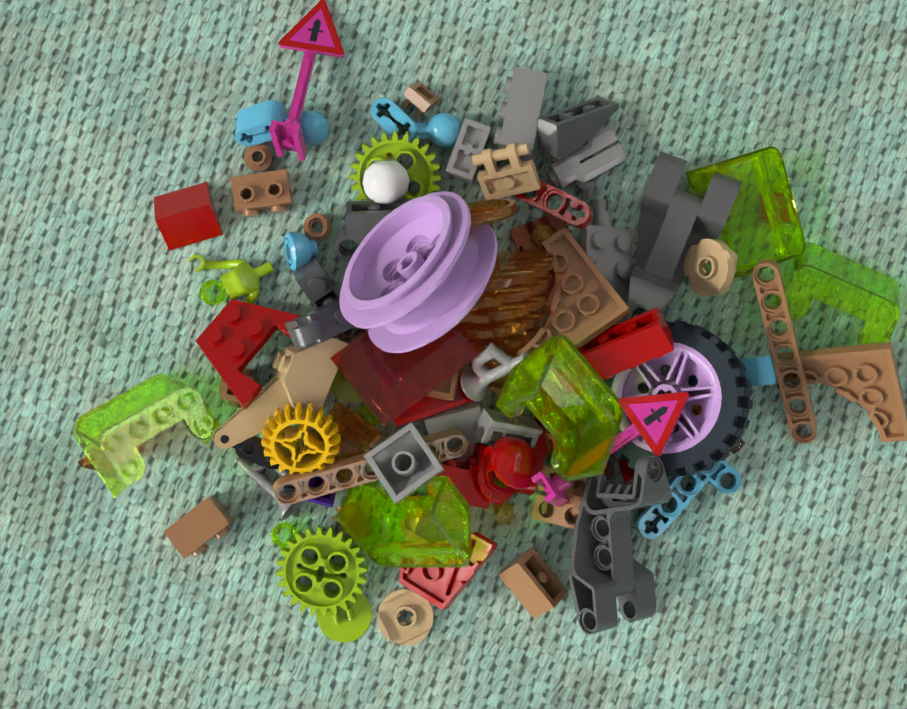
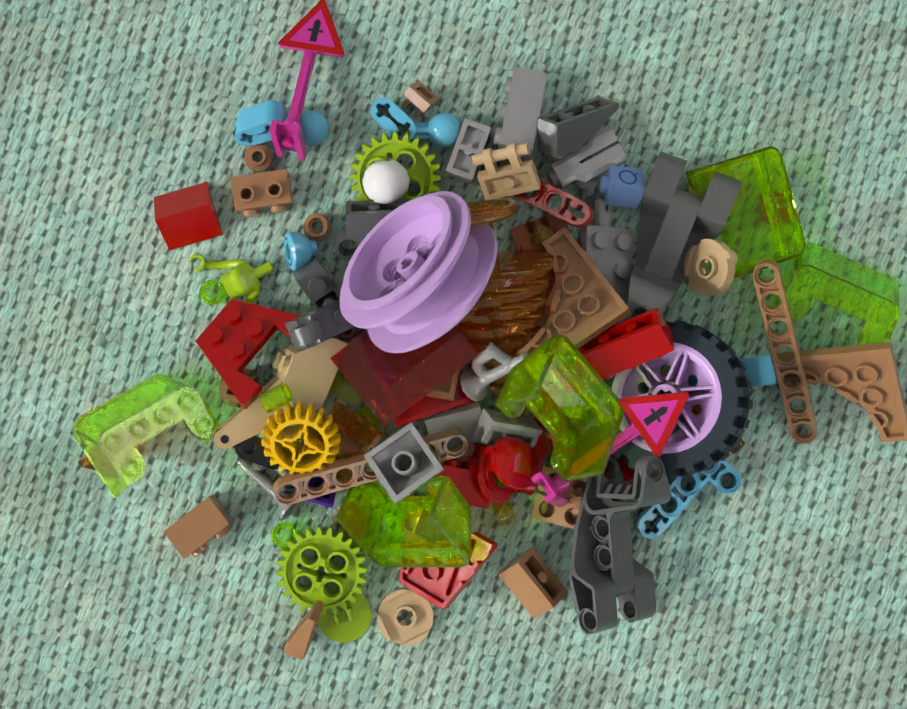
none -> clear neon green hinge [259,383,293,413]
none -> medium nougat slope [283,600,324,660]
none -> medium blue brick [600,165,645,209]

